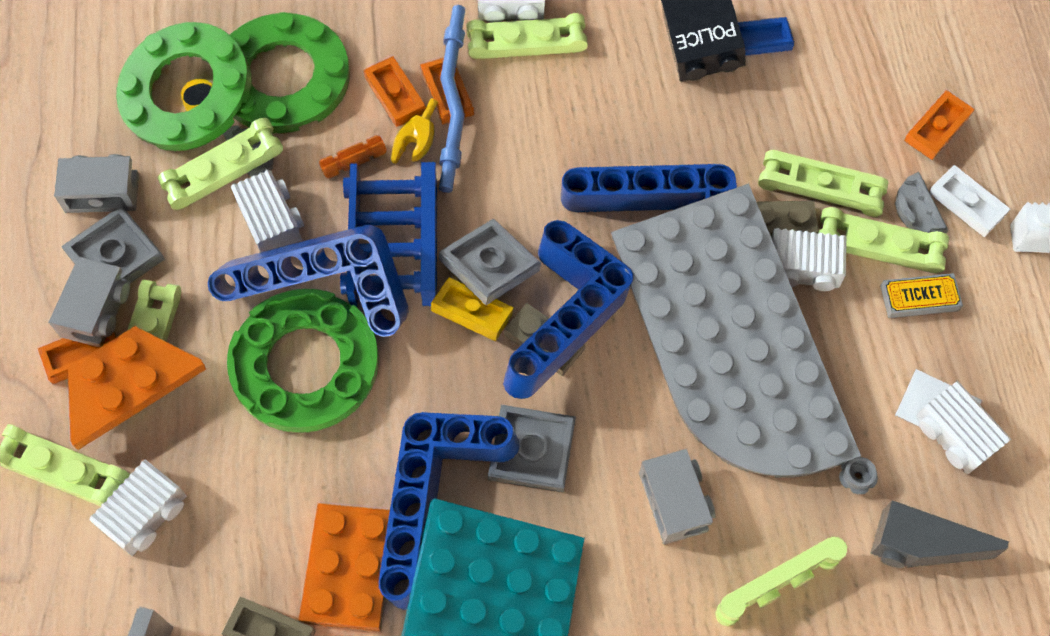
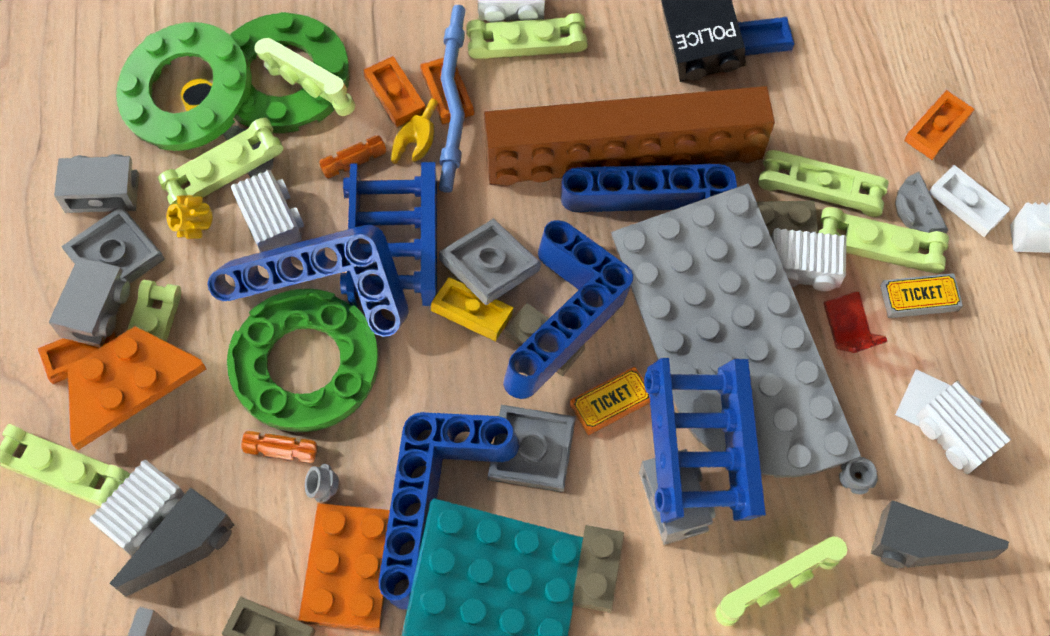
none -> dark grey slope [109,487,234,597]
none -> yellow gear [166,195,213,239]
none -> orange axle [241,431,318,463]
none -> yellowish green plate [254,38,356,116]
none -> light grey plate [305,464,339,502]
none -> dark orange brick [484,86,775,186]
none -> tile [570,367,650,436]
none -> dark tan plate [572,525,624,613]
none -> blue fence [644,358,766,523]
none -> clear red bracket [823,291,888,353]

